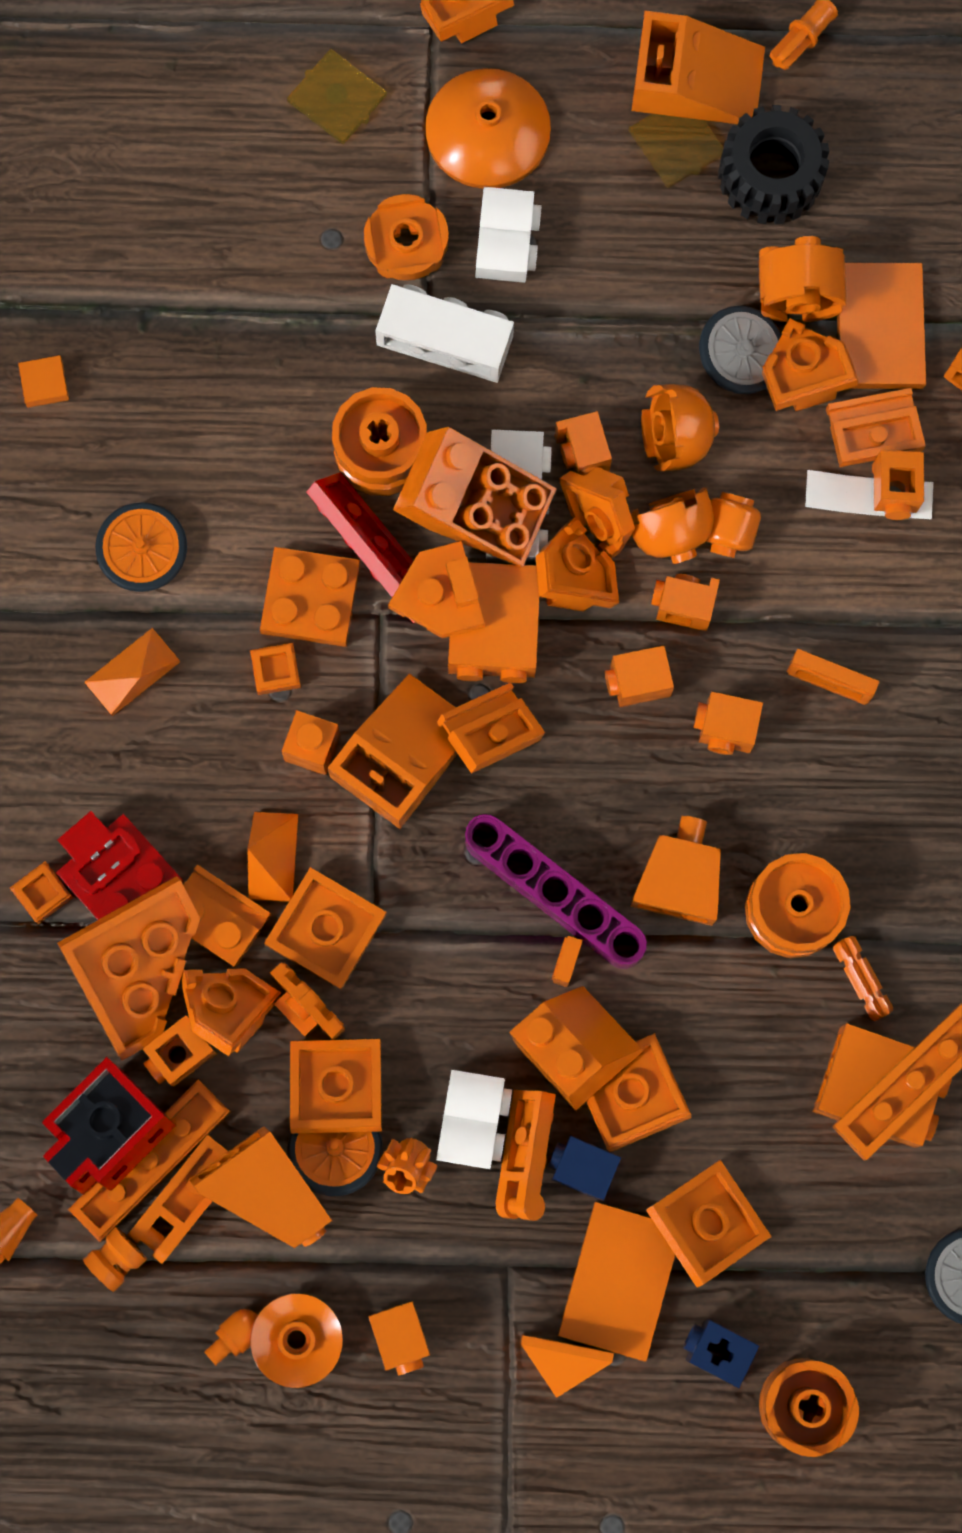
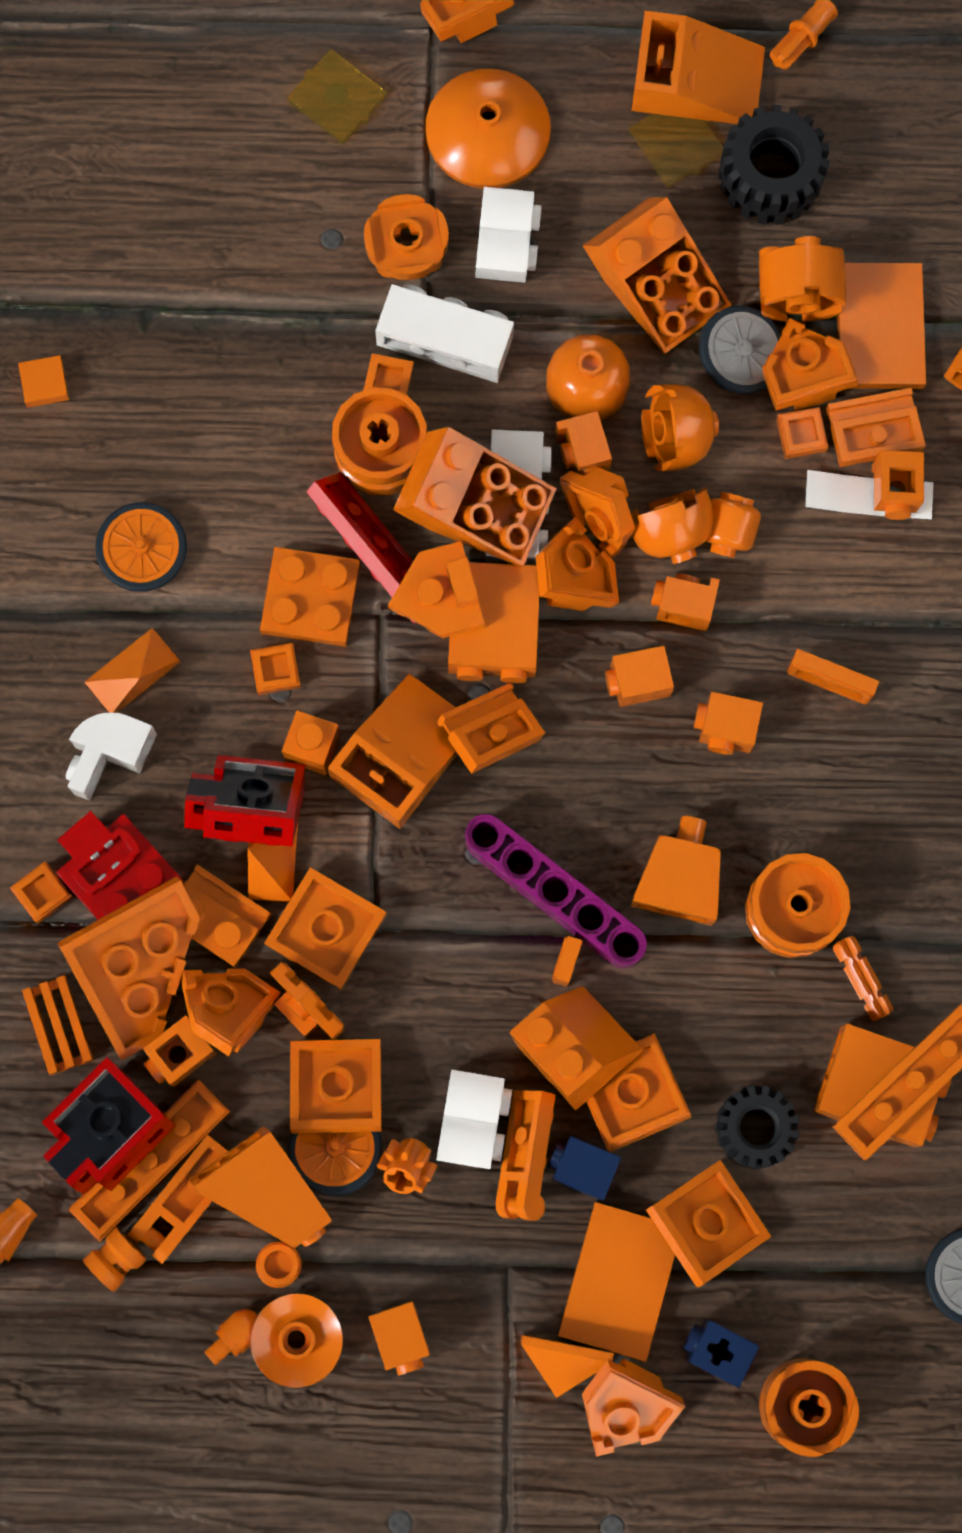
none -> orange tile [22,975,94,1076]
none -> white brick [66,712,157,801]
none -> piece [184,755,305,847]
none -> orange tile [256,1242,302,1288]
none -> orange plate [364,353,414,395]
none -> orange cylinder [546,334,630,421]
none -> orange plate [582,1358,685,1457]
none -> orange slope [583,197,731,354]
none -> black tyre [715,1086,800,1169]
none -> orange tile [776,407,829,459]

